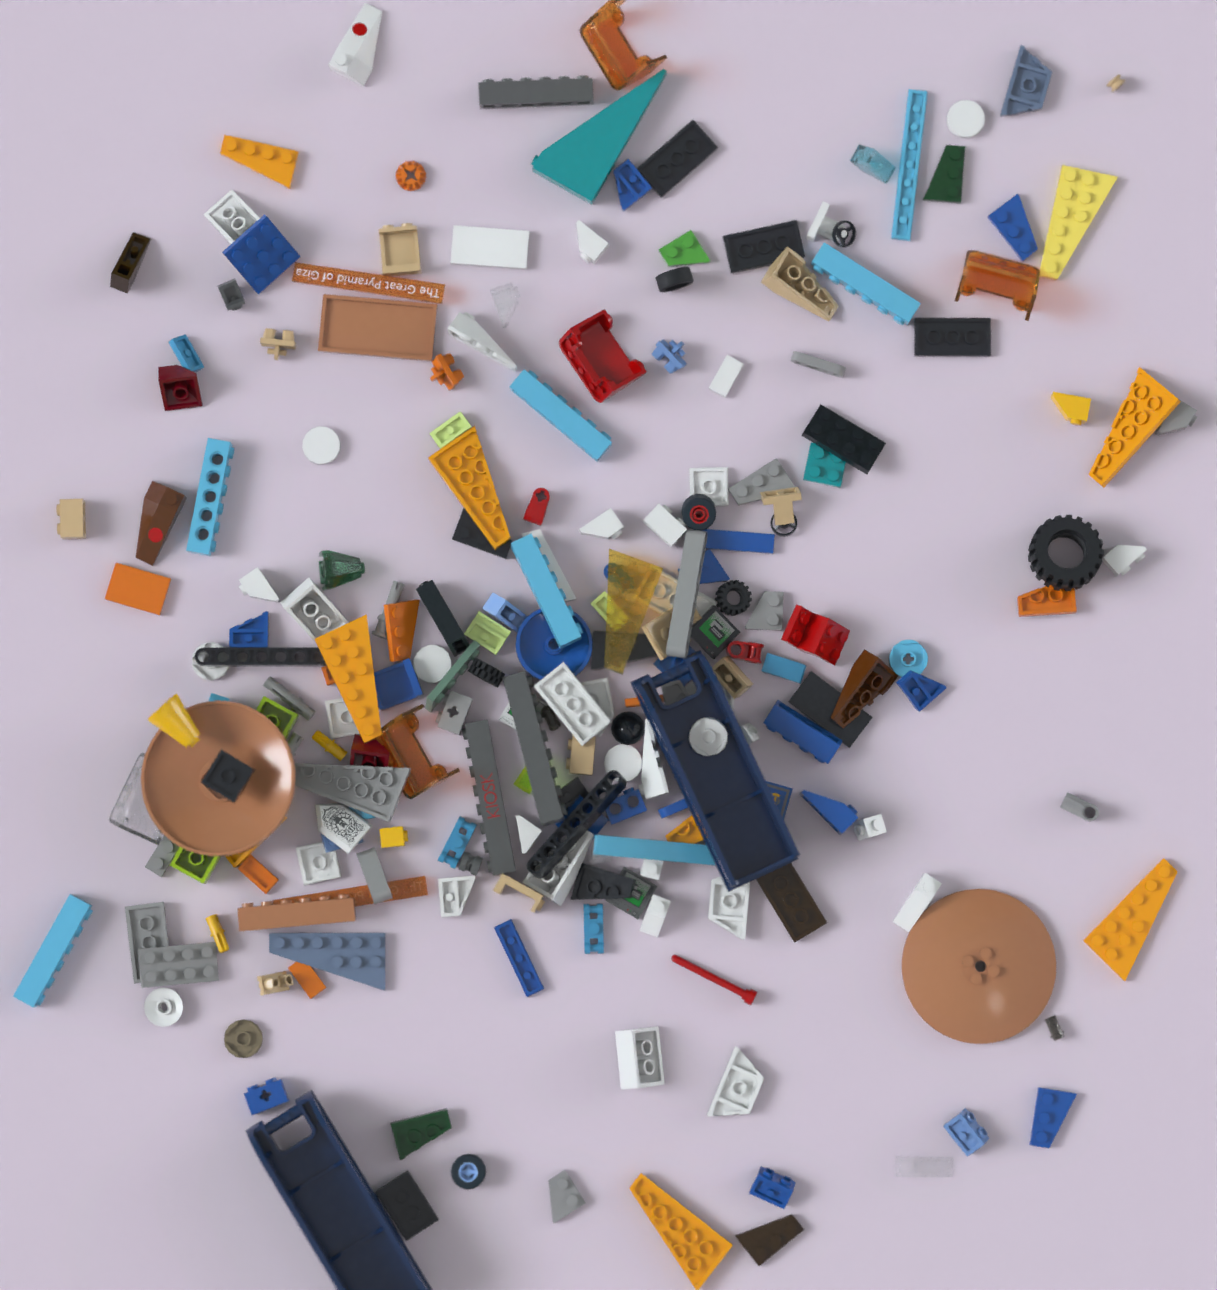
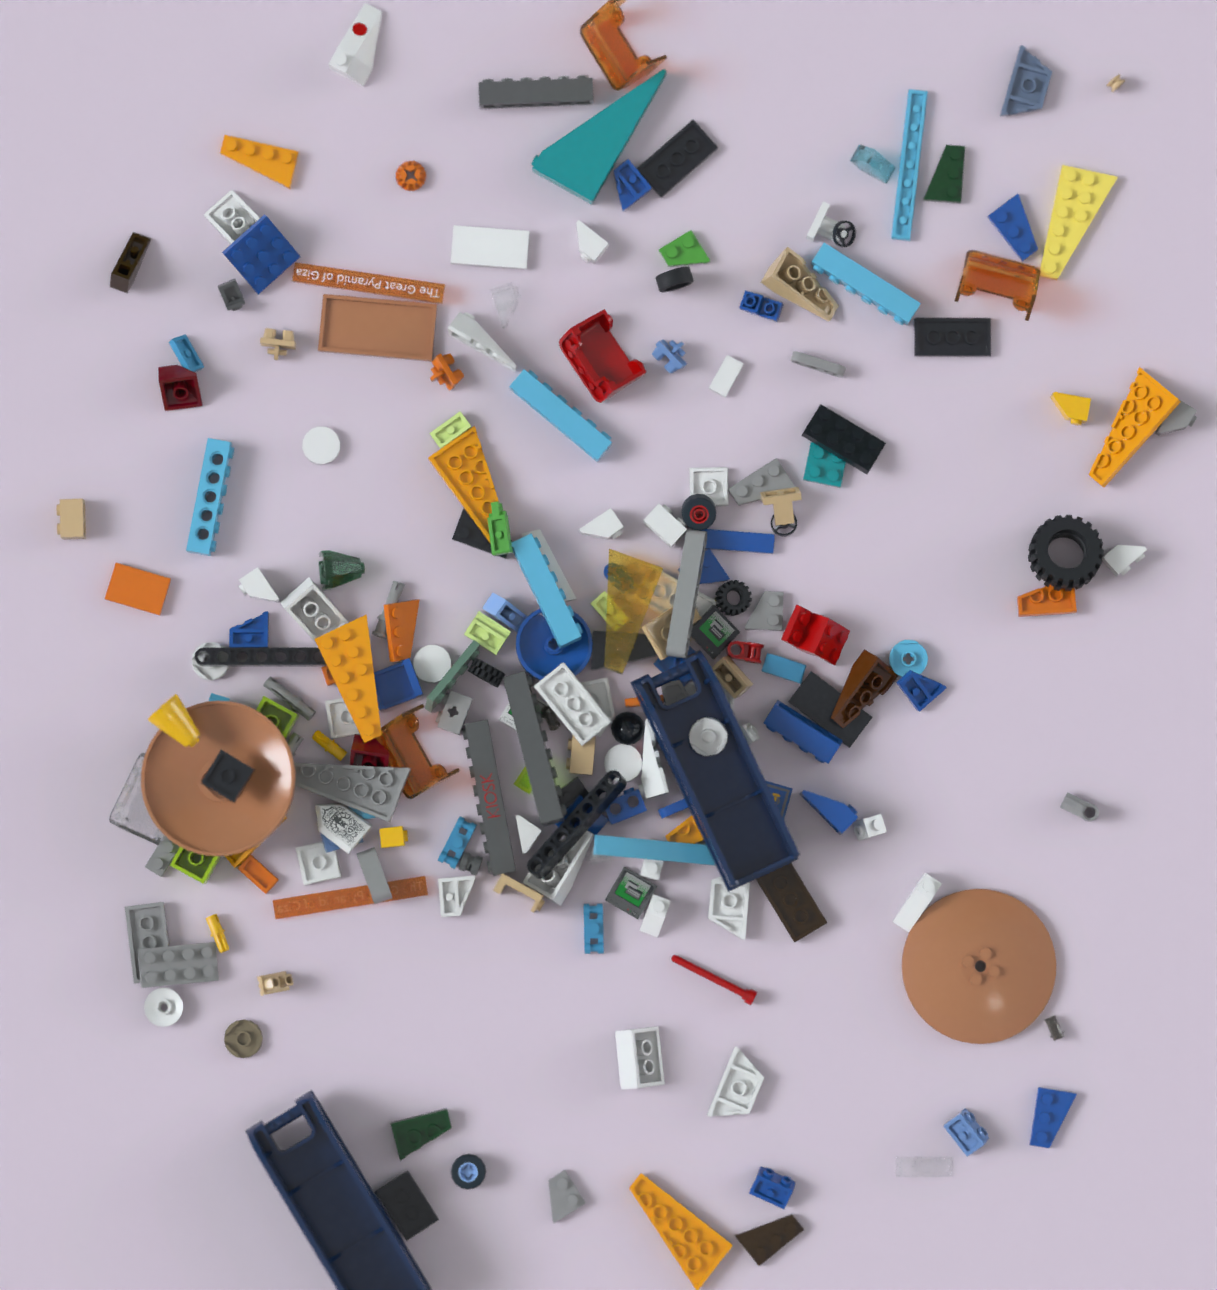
medium azure brick [13,894,93,1008] -> none
reddish brown wedge [135,481,187,566] -> none
nougat brick [237,894,356,931] -> none
blue brick [244,1077,290,1115] -> none
sand blue wing [269,933,385,991] -> none
orange tile [288,962,327,999] -> none
tan panel [379,223,421,277] -> none
black slope [416,580,470,657] -> none
blue tile [494,919,544,997] -> none
red piece [523,488,550,526] -> none
black wing [570,863,636,900] -> none
black tile [723,220,805,274] -> none
white tile [947,100,985,138] -> none
light orange wing [1083,858,1178,981] -> none
none -> bright green hinge [487,501,513,556]
none -> blue slope [739,291,784,322]

